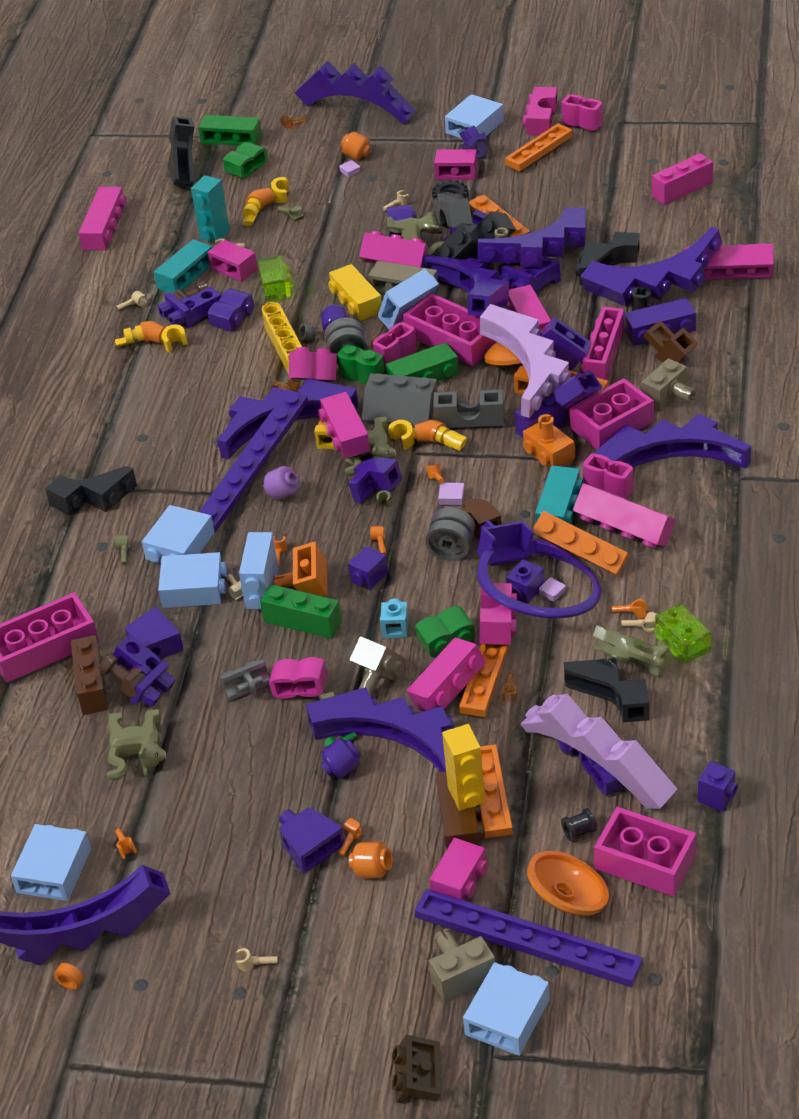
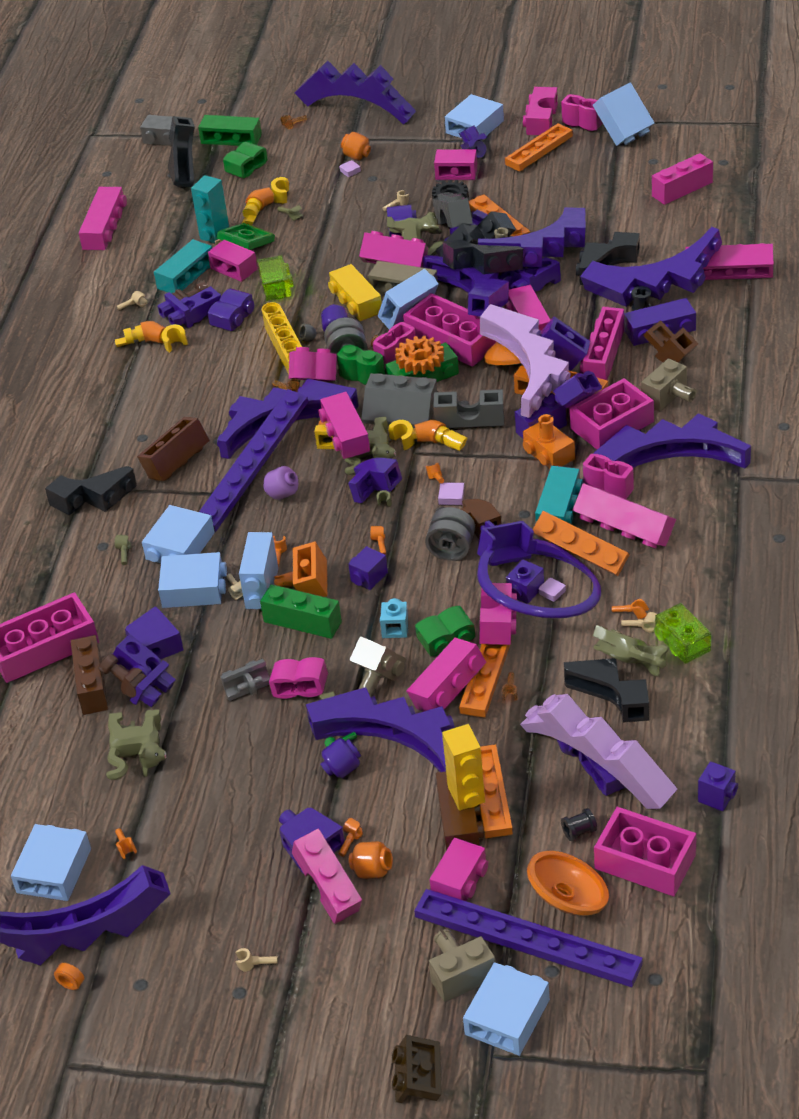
none -> reddish brown brick [137,417,210,481]
none -> flat silver brick [140,115,172,146]
none -> green tile [217,223,275,250]
none -> dark pink arch [292,828,362,924]
none -> orange gear [395,336,444,374]
none -> black arch [443,239,523,274]
none -> light blue brick [593,82,654,146]

